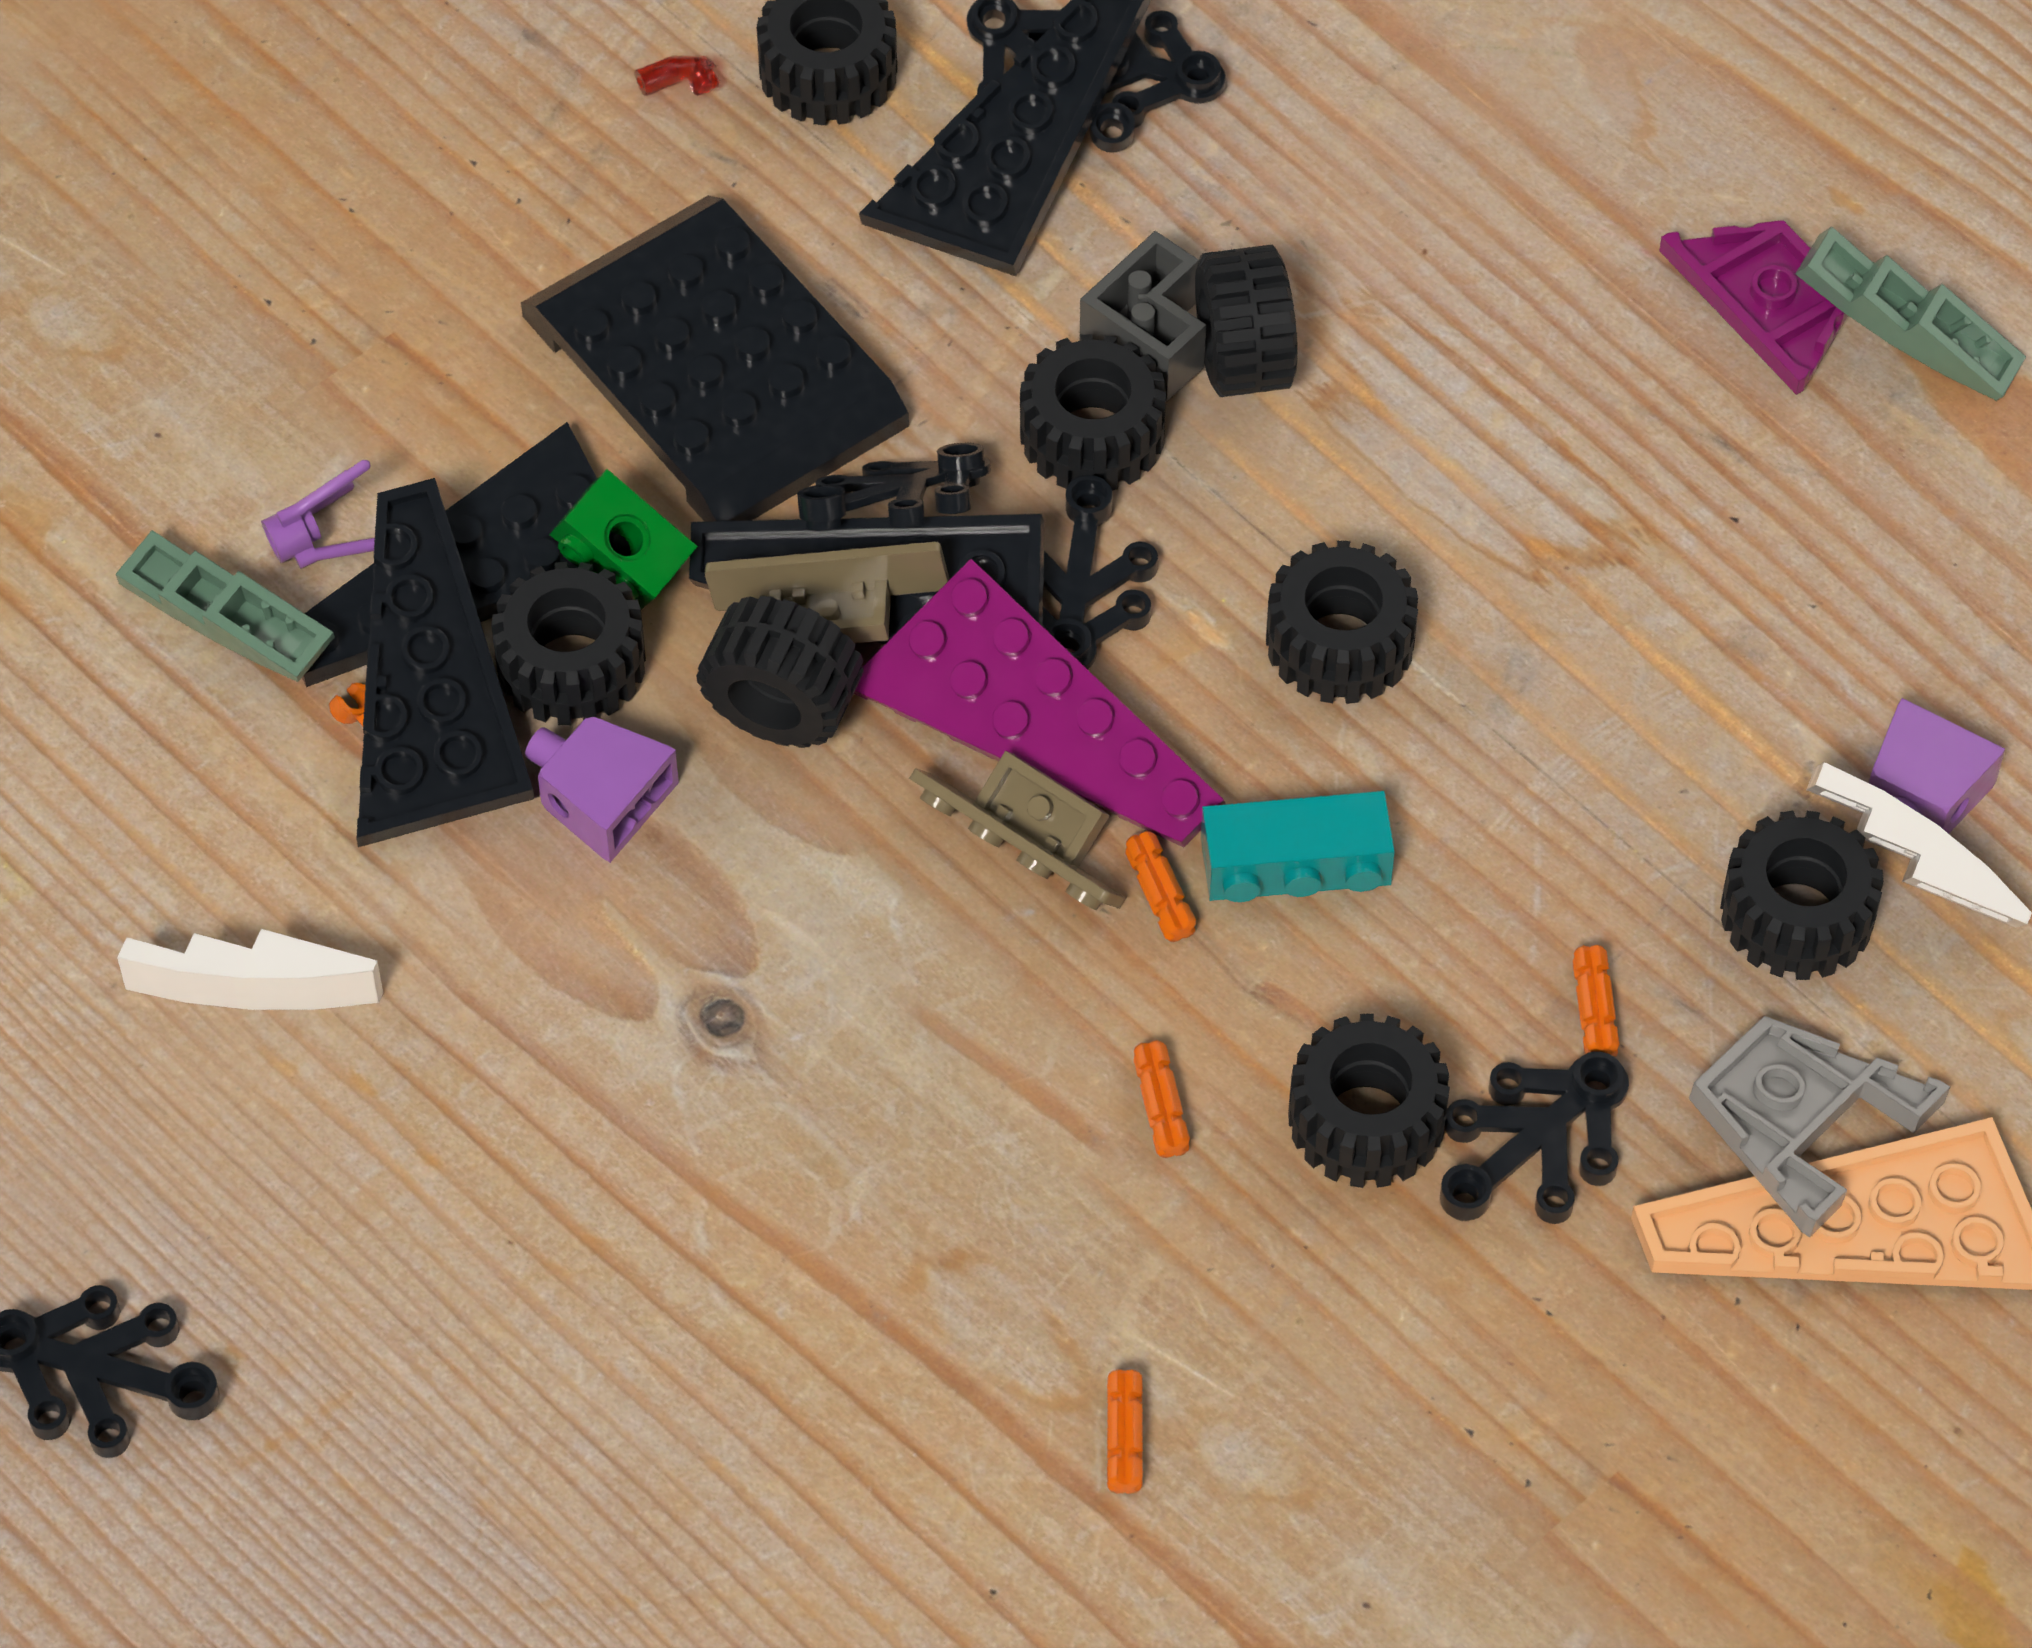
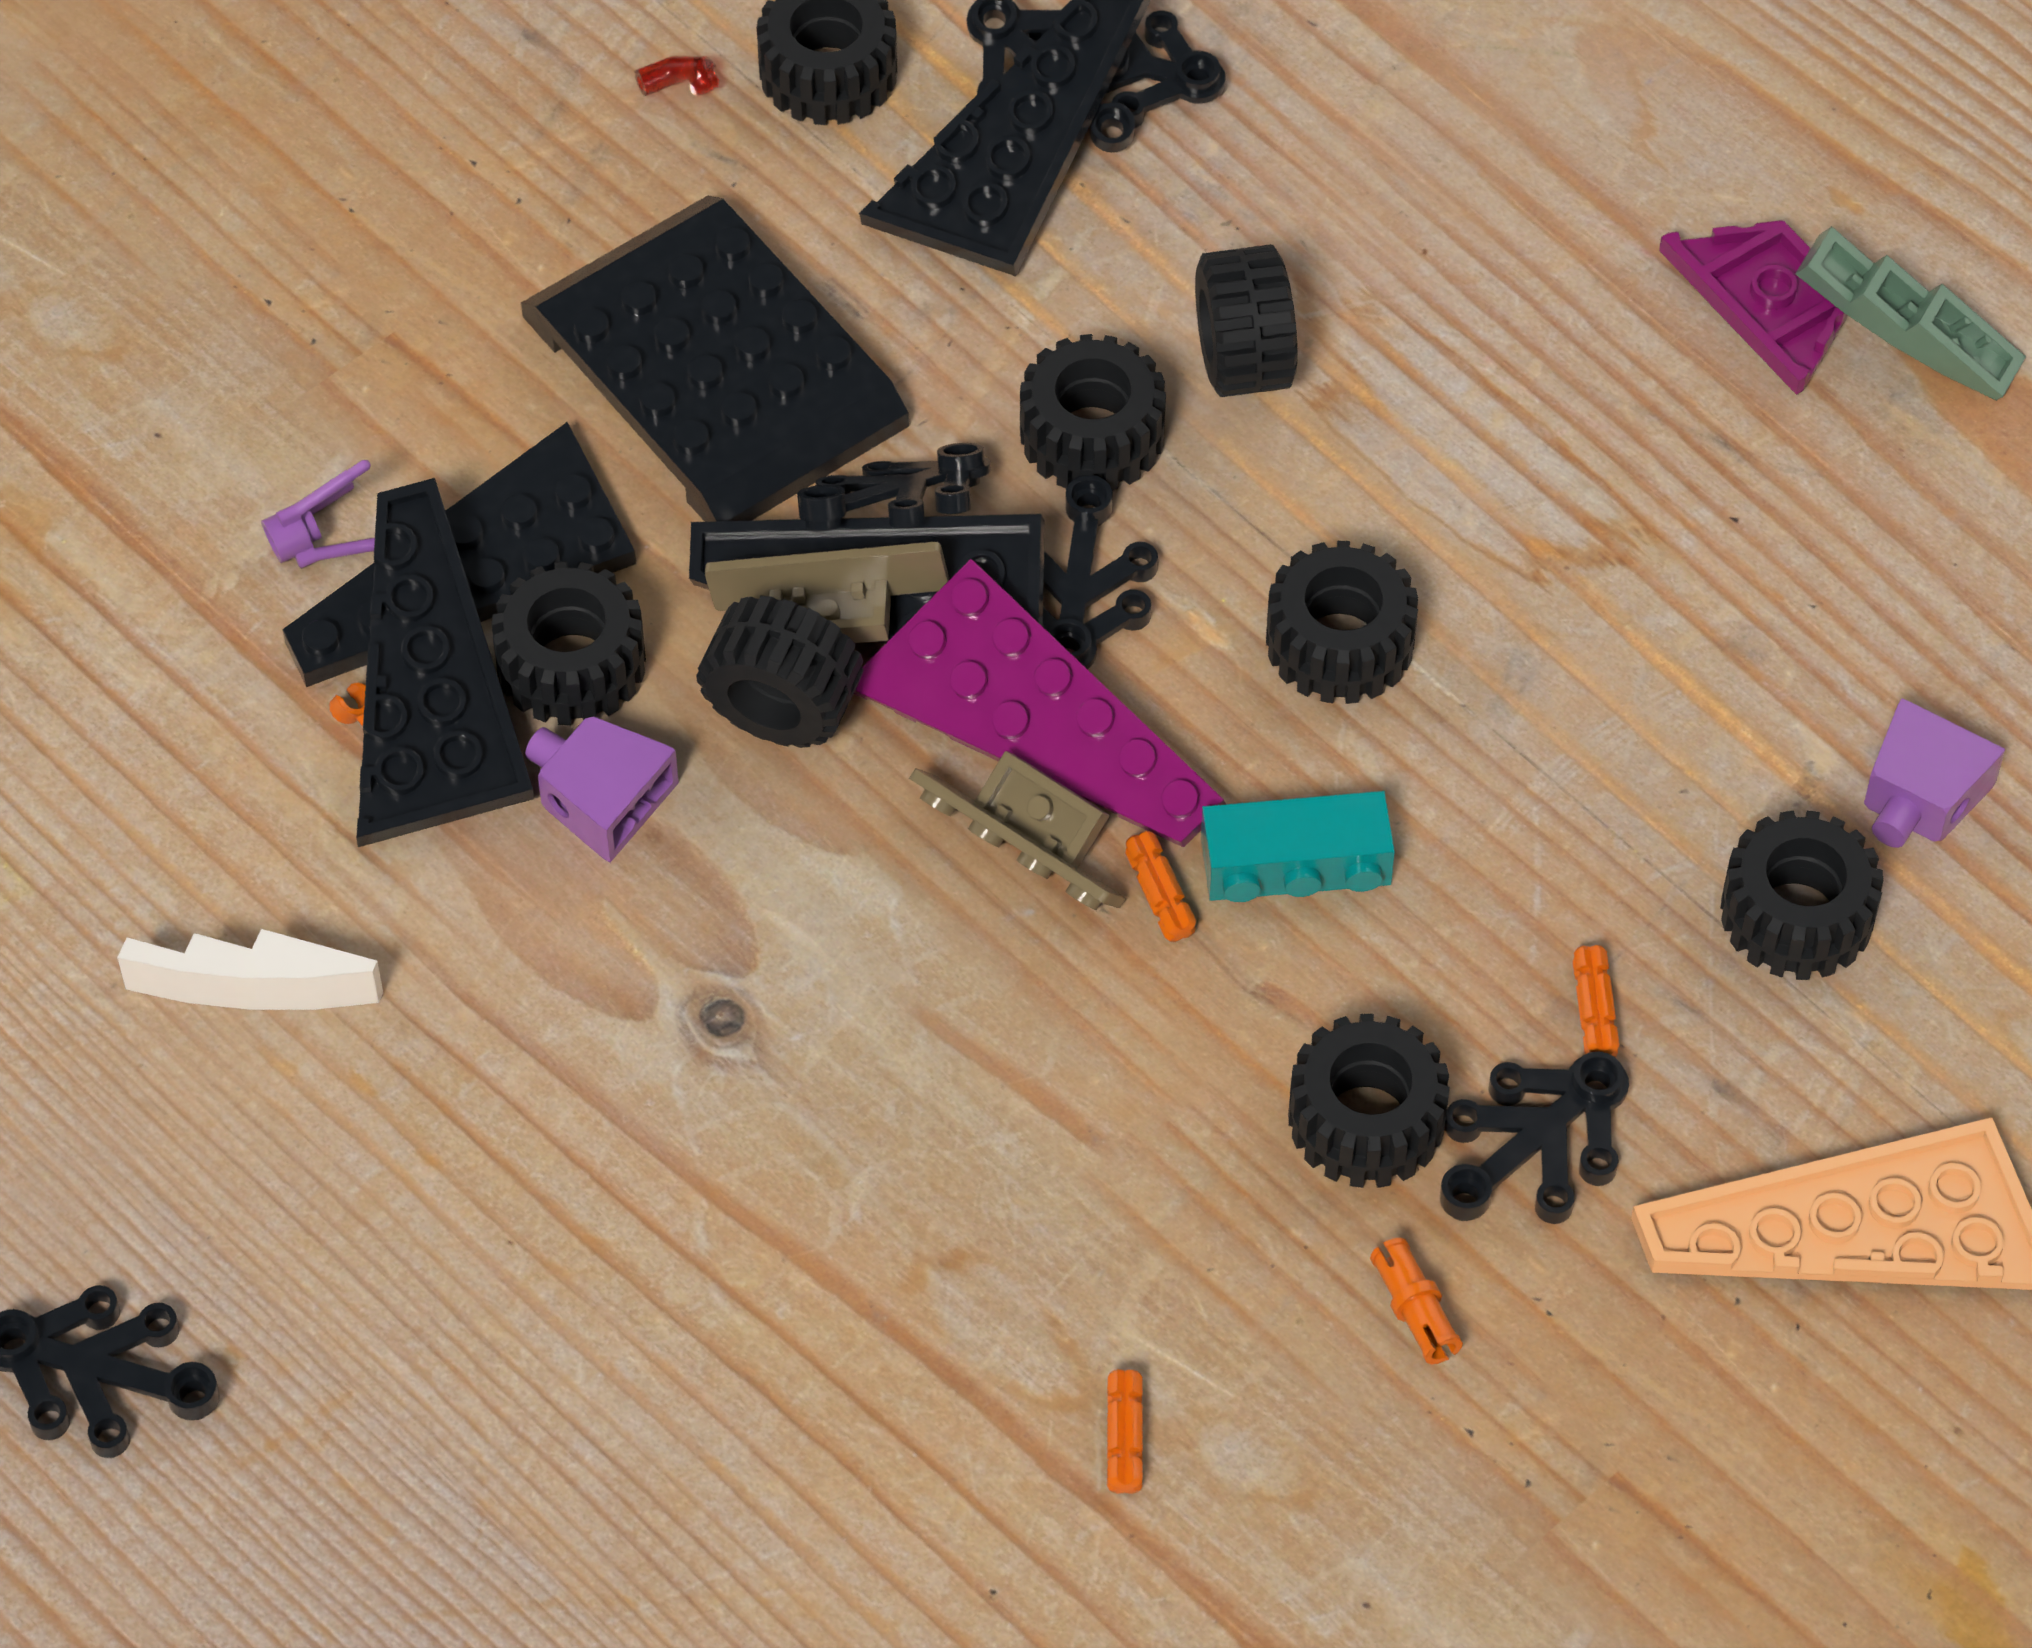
sand green slope [115,530,335,682] -> none
green brick [549,469,697,610] -> none
dark grey brick [1079,231,1206,402] -> none
orange axle [1133,1040,1190,1158] -> none
light grey wing [1689,1016,1950,1237] -> none
white slope [1806,762,2032,928] -> none
none -> orange pin [1370,1238,1463,1364]

